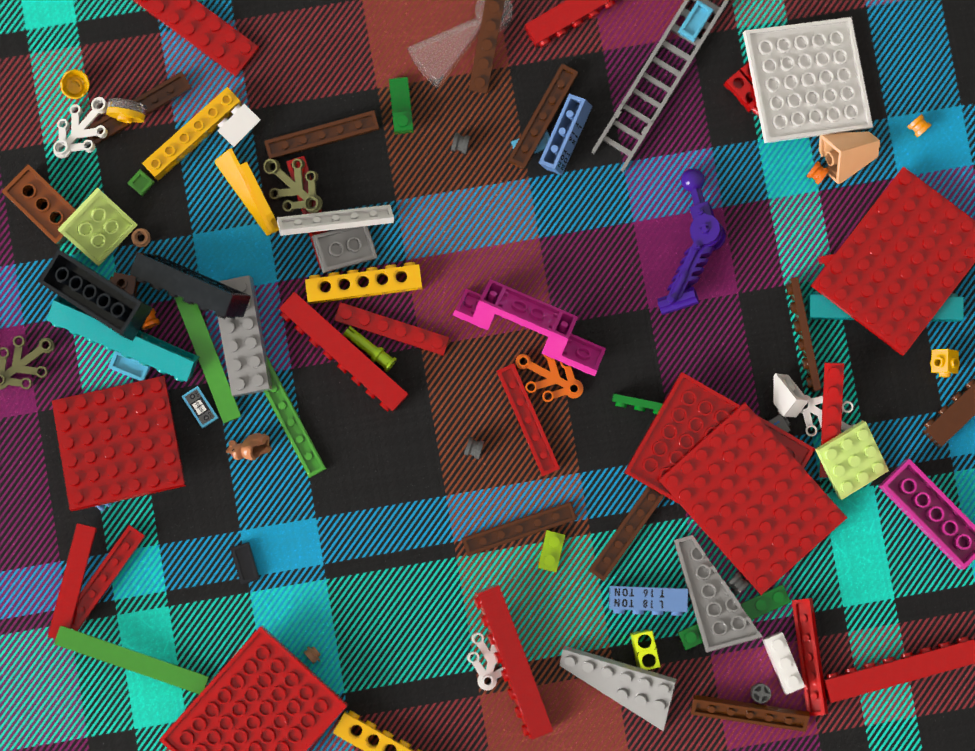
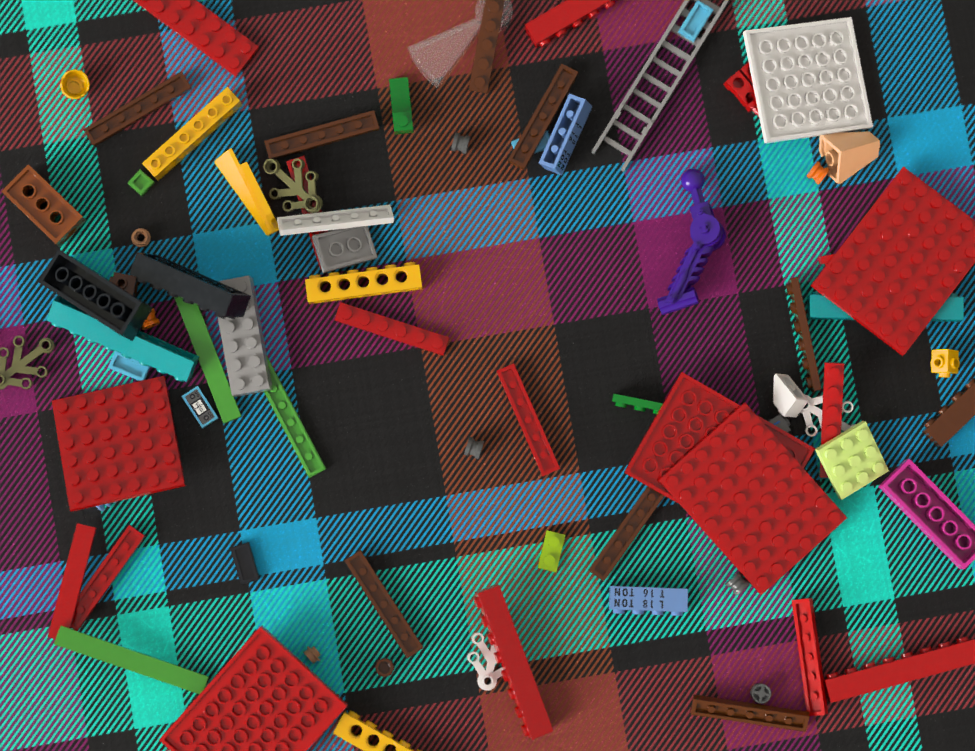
white plant [53,97,108,159] -> none
yellowish green plate [58,187,137,267] -> none
piece [106,98,147,123] -> none
white brick [217,104,260,147] -> none
nougat animal [226,433,272,461] -> none
red brick [279,292,409,412] -> none
lime pin [343,326,397,372] -> none
dark pink bracket [453,279,606,376] -> none
reddish brown tile [462,501,577,556] -> none
orange plant [515,354,583,402] -> none
light grey wing [559,646,677,731] -> none
neon yellow piece [630,629,660,670] -> none
light grey wing [674,535,763,653] -> none
green plate [677,584,791,650] -> none
white brick [762,632,805,694] -> none
light orange wheel [907,114,932,138] -> none
none -> reddish brown plate [344,550,424,658]
none -> reddish brown tile [375,658,395,677]

